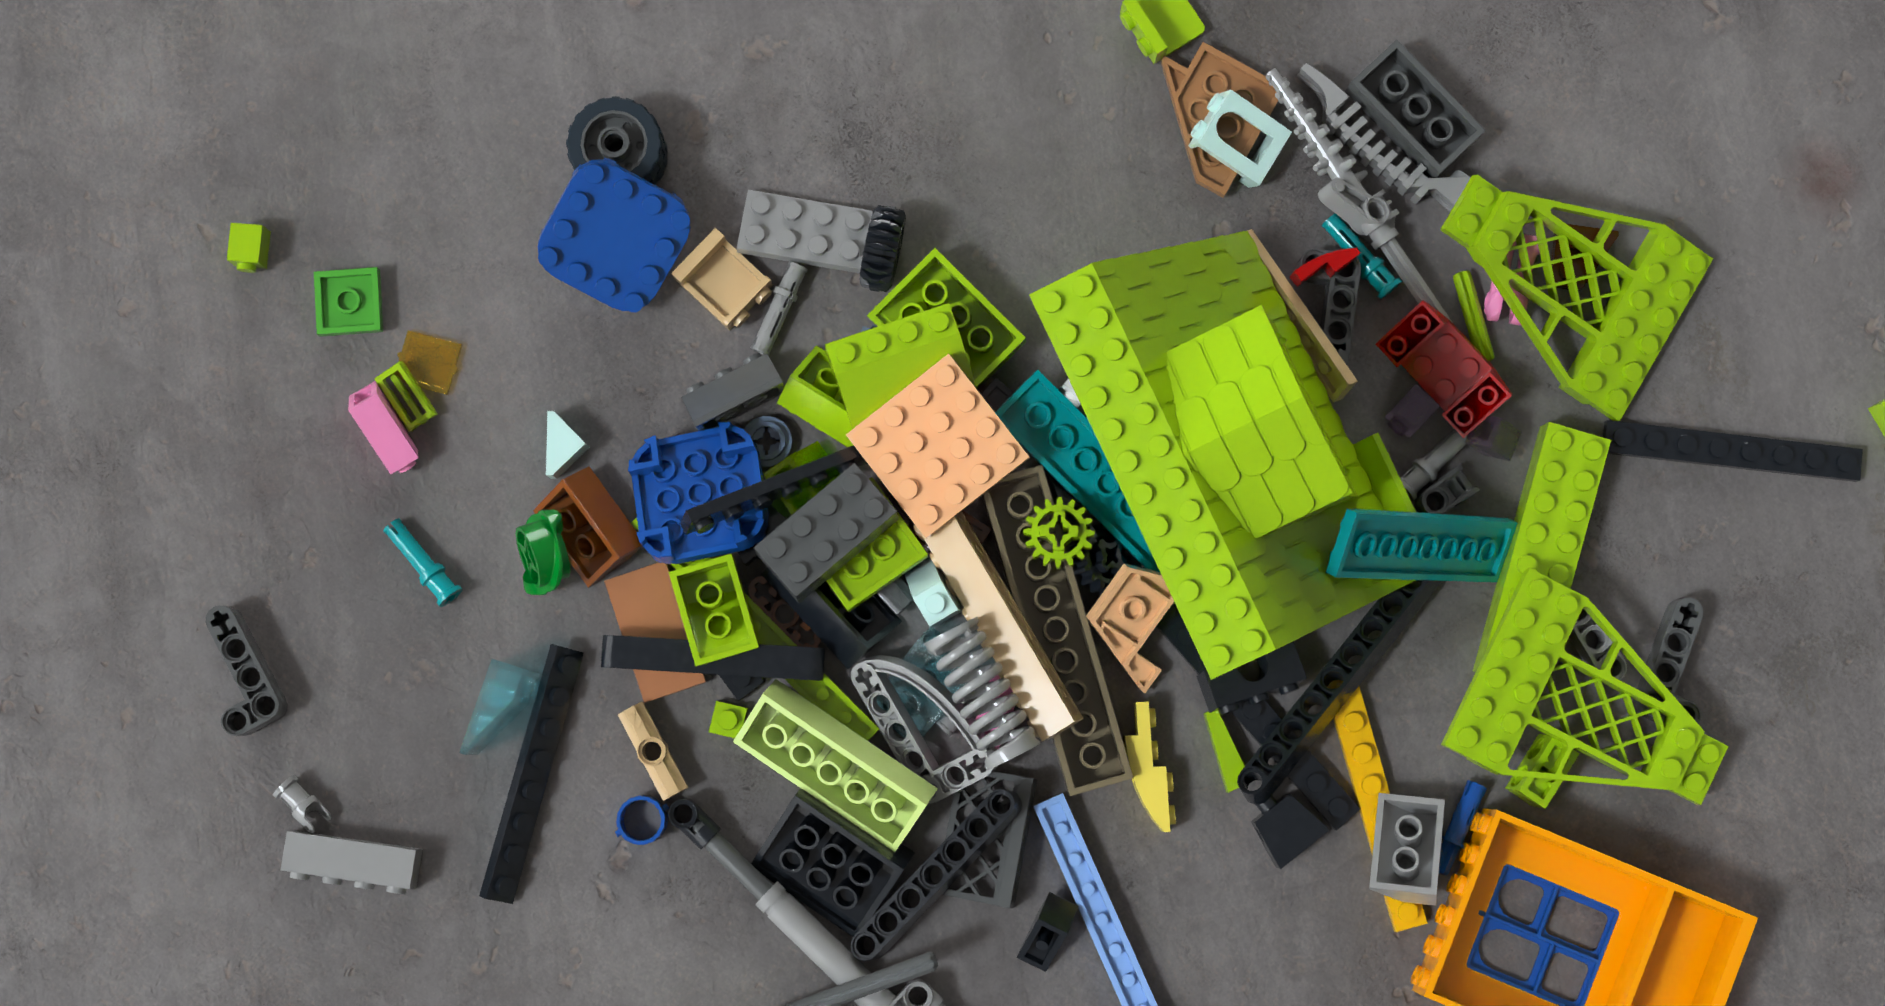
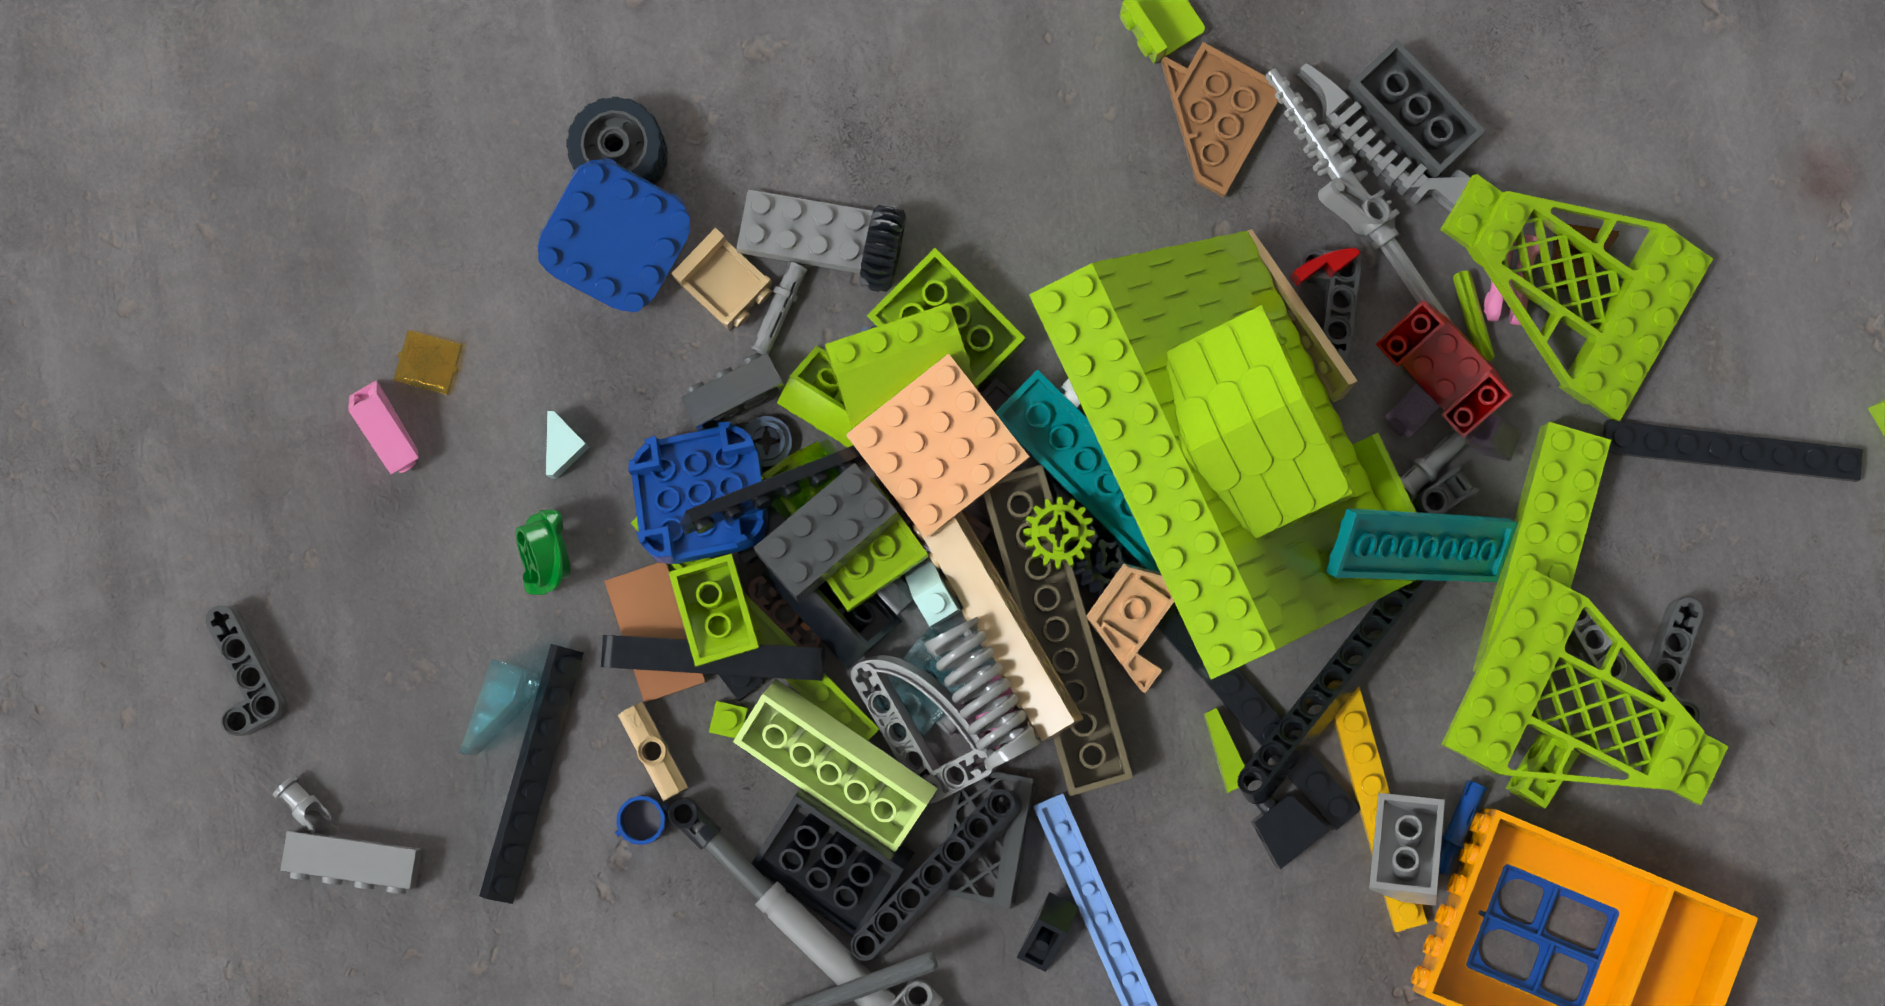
lime brick [227,223,271,273] -> none
bright green plate [314,267,383,337] -> none
lime tile [374,361,438,432] -> none
teal pin [383,518,463,607] -> none
dark orange slope [533,466,642,588] -> none
light yellow slope [1123,701,1176,832] -> none
light aqua panel [1188,89,1292,188] -> none
black arch [1196,642,1307,715] -> none
teal pin [1322,213,1402,300] -> none

